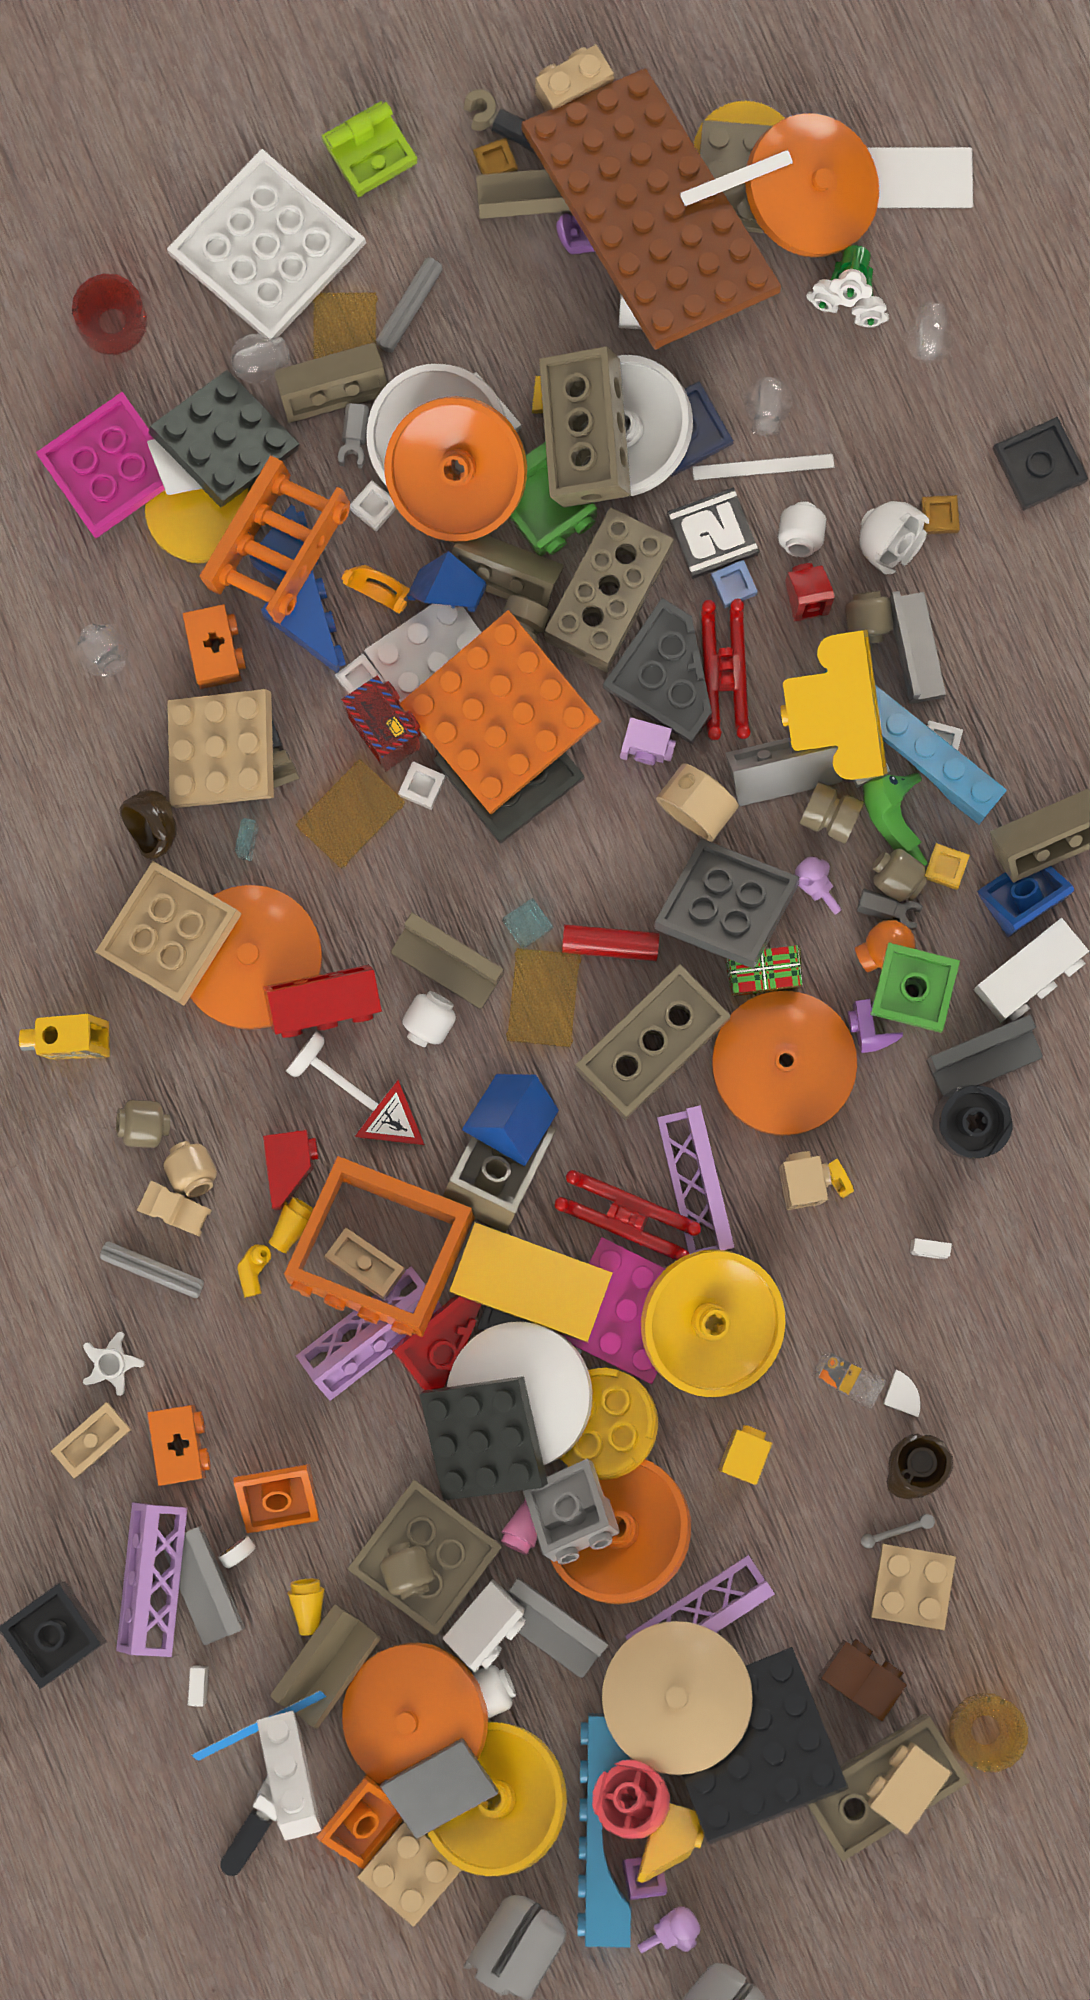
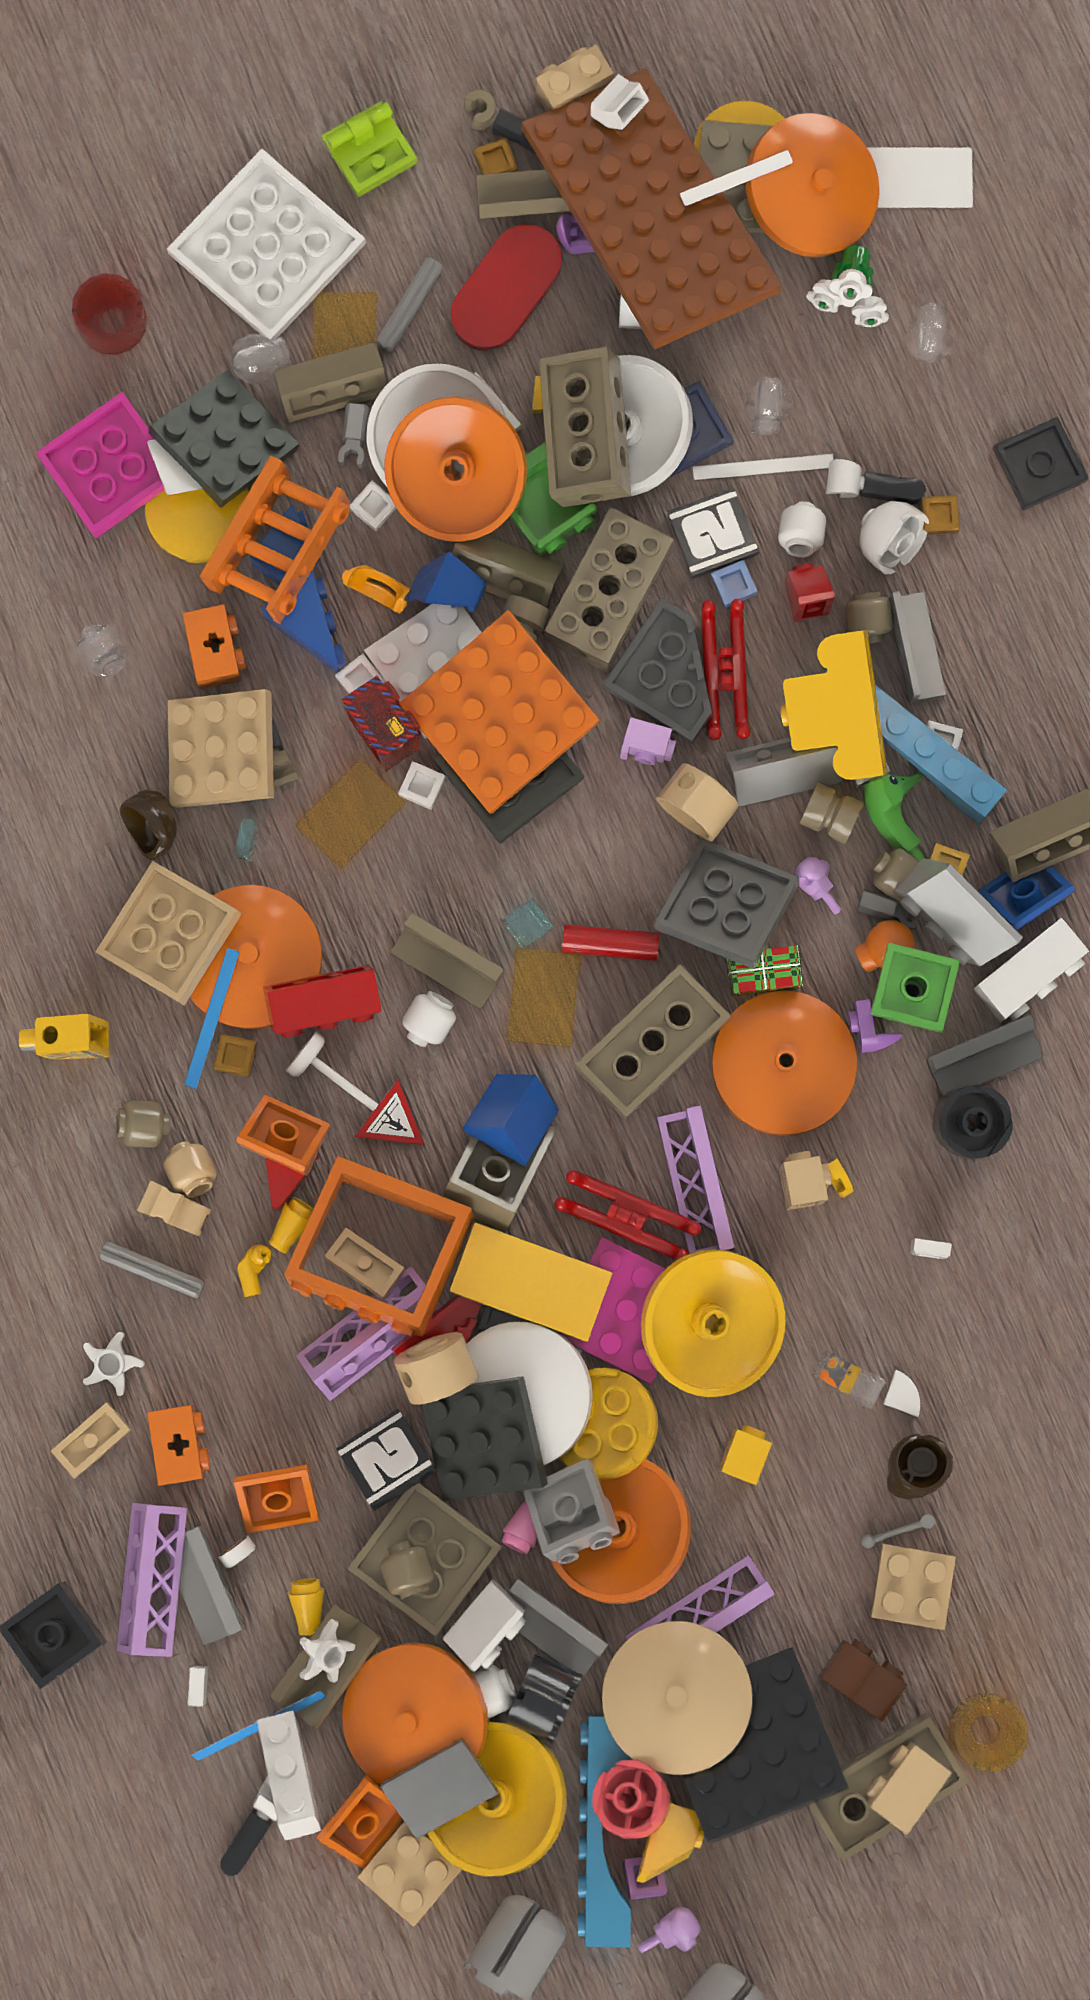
none -> dark azure sticker [184,948,240,1089]
none -> pearl gold tile [213,1034,257,1078]
none -> orange slope [236,1094,331,1176]
none -> white animal [300,1619,355,1683]
none -> tile [336,1409,436,1511]
none -> tan piece [394,1332,478,1405]
none -> red tile [451,224,562,351]
none -> black brick [505,1654,583,1744]
none -> white piece [591,74,649,130]
none -> piece [826,459,926,505]
none -> light grey slope [894,858,1023,966]

